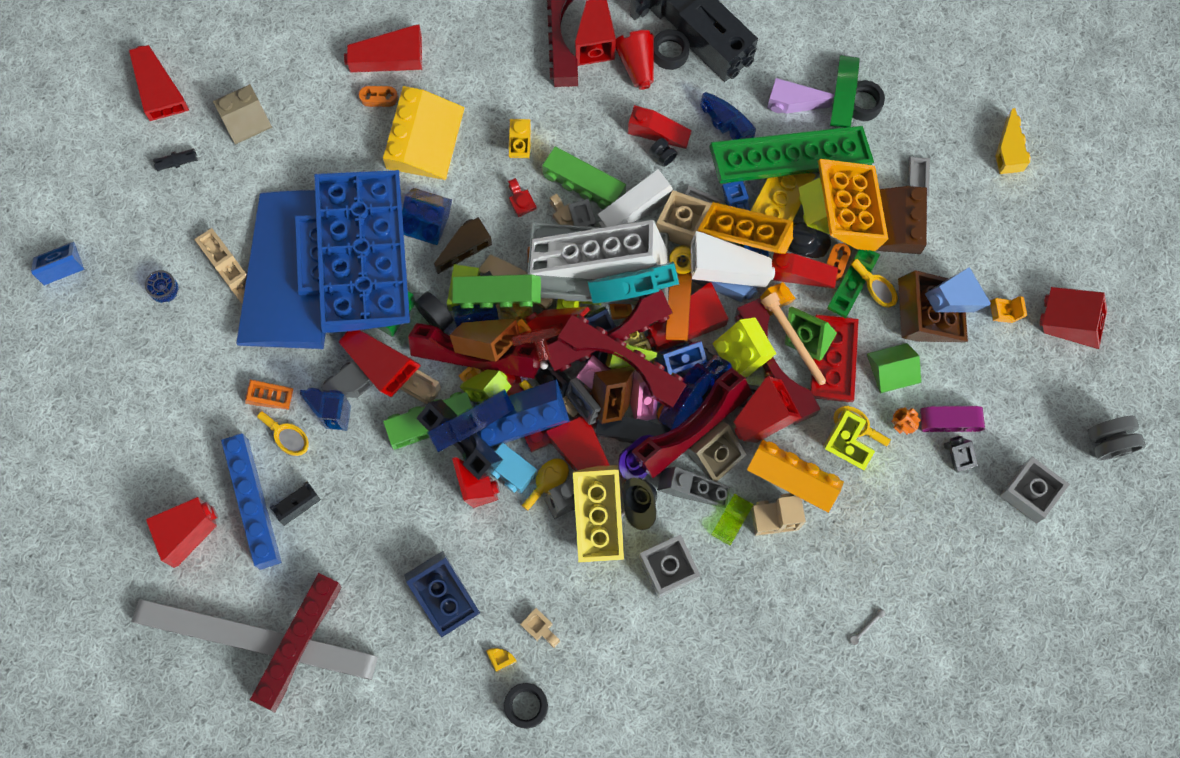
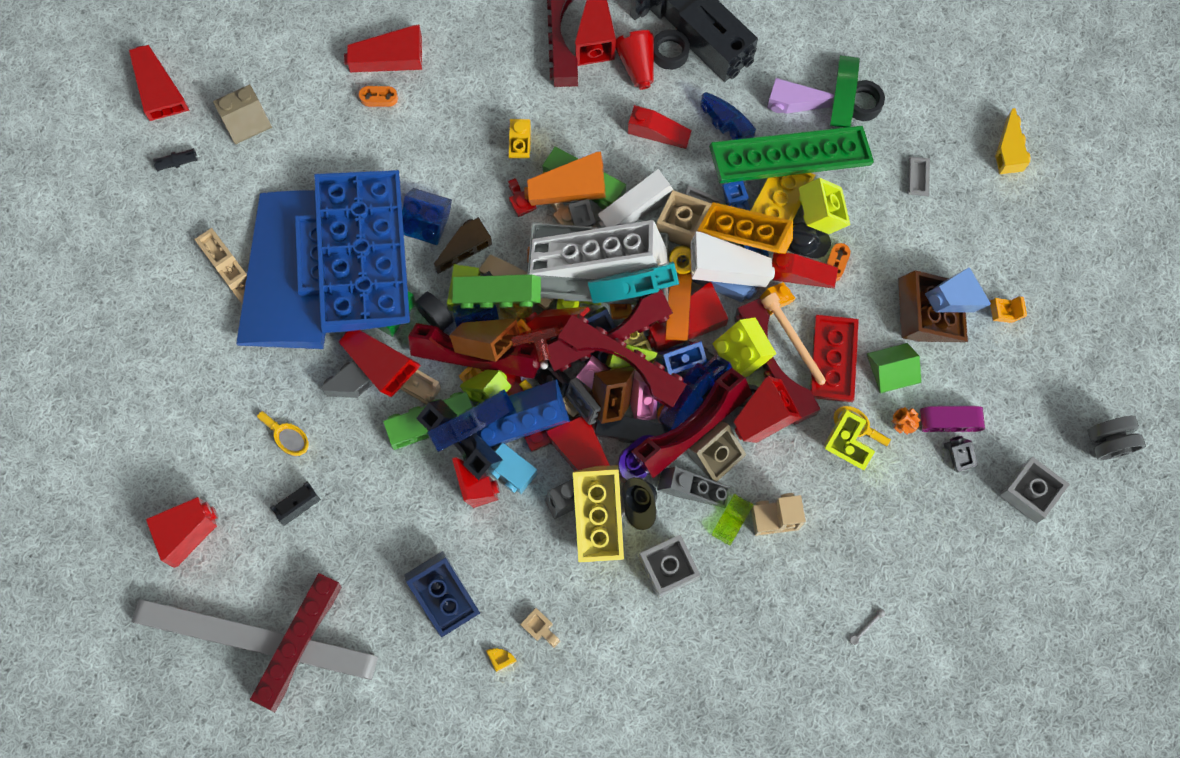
blue slope [31,242,85,286] -> none
clear blue wheel [145,270,179,303] -> none
blue brick [221,433,282,570] -> none
orange slope [245,379,294,410] -> none
clear blue slope [299,388,351,431] -> none
yellow slope [383,86,465,180] -> none
black tyre [504,683,548,729] -> none
yellow piece [521,458,569,511] -> none
black wheel [649,138,678,167] -> none
light orange slope [747,440,844,513] -> none
bright green slope [785,306,837,361] -> none
light orange slope [818,159,888,251] -> none
green slope [827,249,880,318] -> none
yellow piece [851,259,898,308] -> none
reddish brown slope [858,186,927,254] -> none
red slope [1040,287,1107,349] -> none
none -> orange slope [524,151,606,206]

